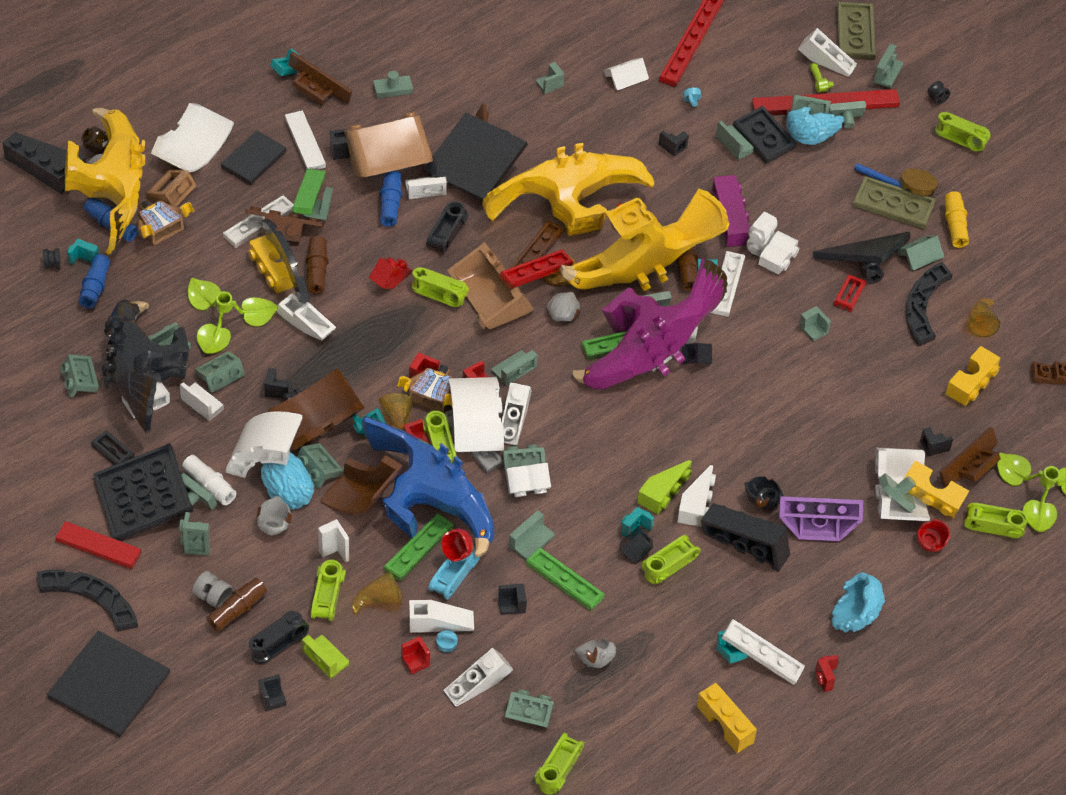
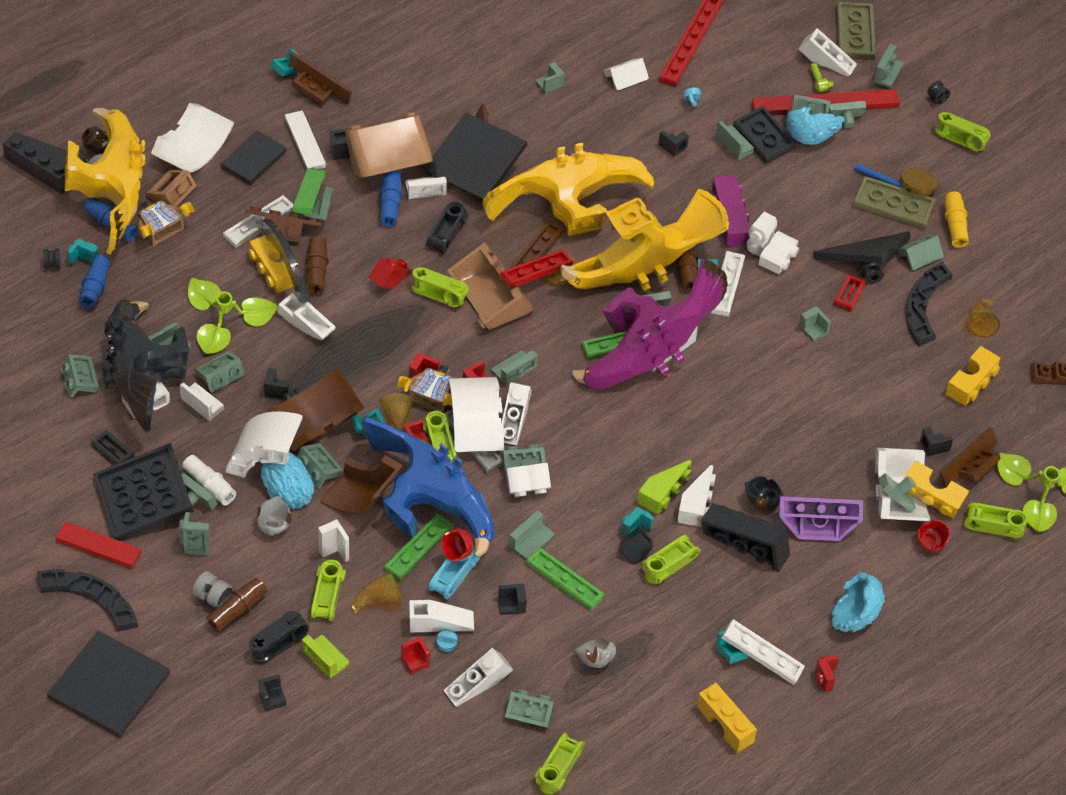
sand green tile [373,71,413,99] -> none
light grey hair [546,292,580,322] -> none
black panel [682,343,712,364] -> none

